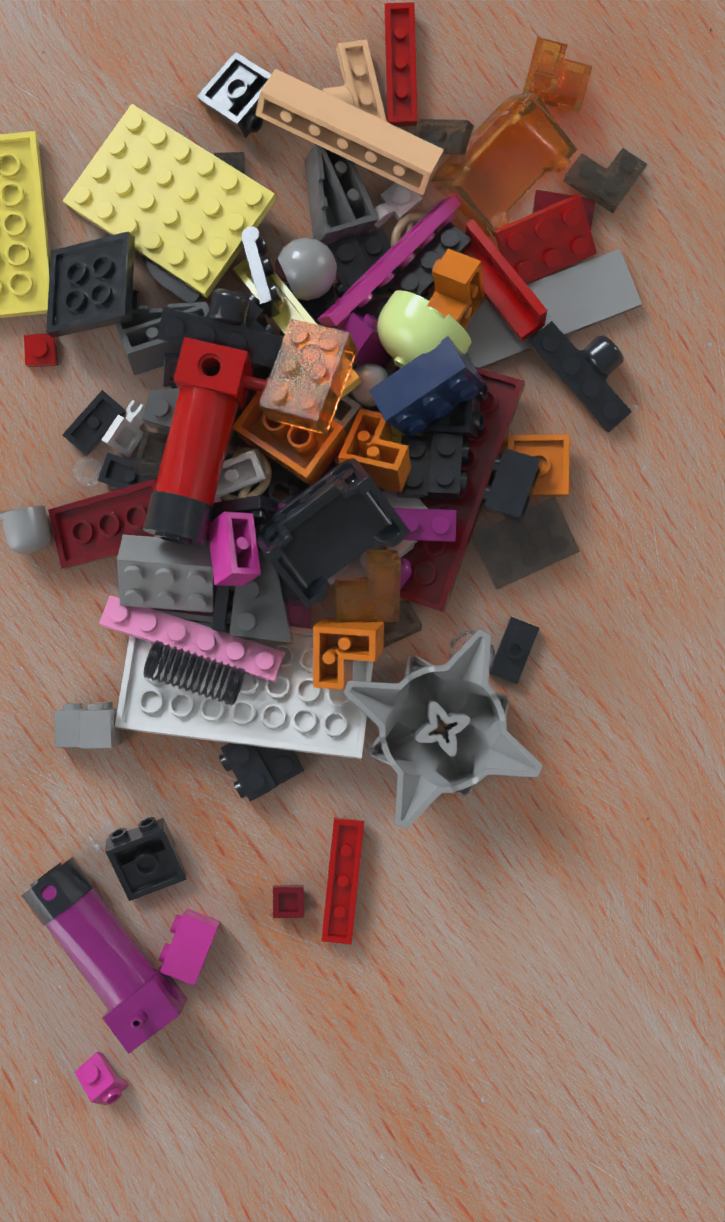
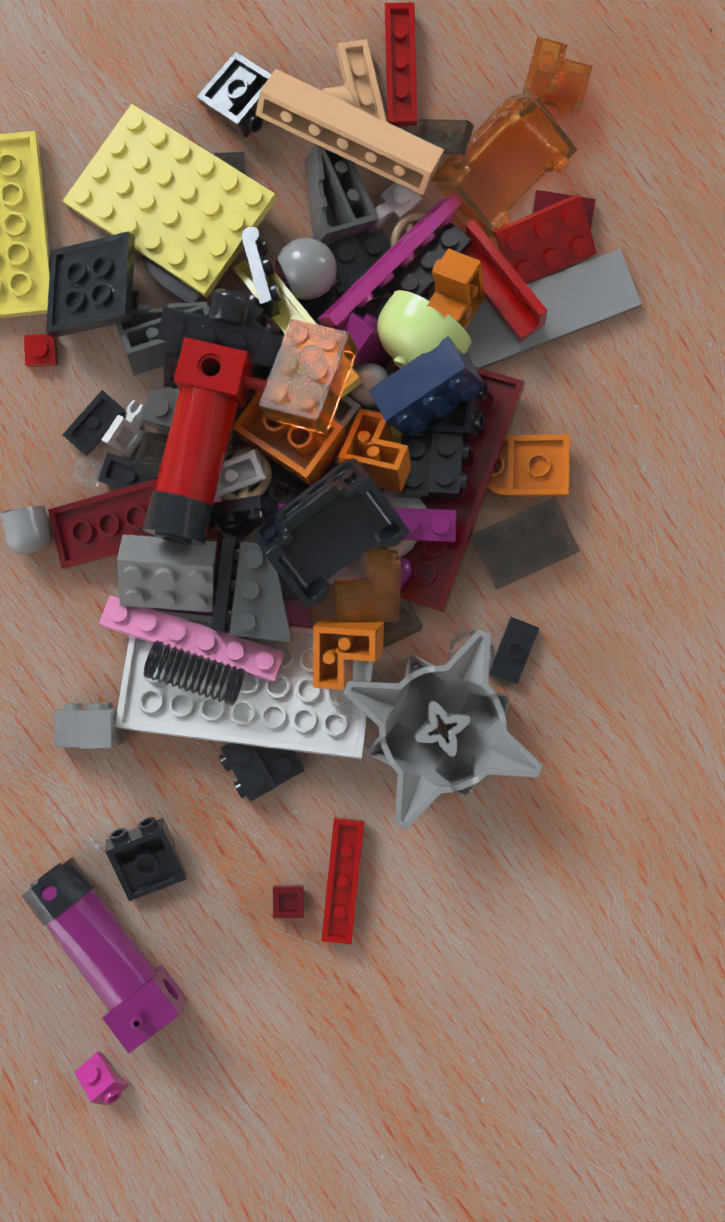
dark pink brick [158,908,221,986] -> none
dark pink brick [208,512,261,586] -> none
black brick [482,448,542,523] -> none
black plate [528,321,632,432] -> none
clear smoke plate [563,148,648,213] -> none

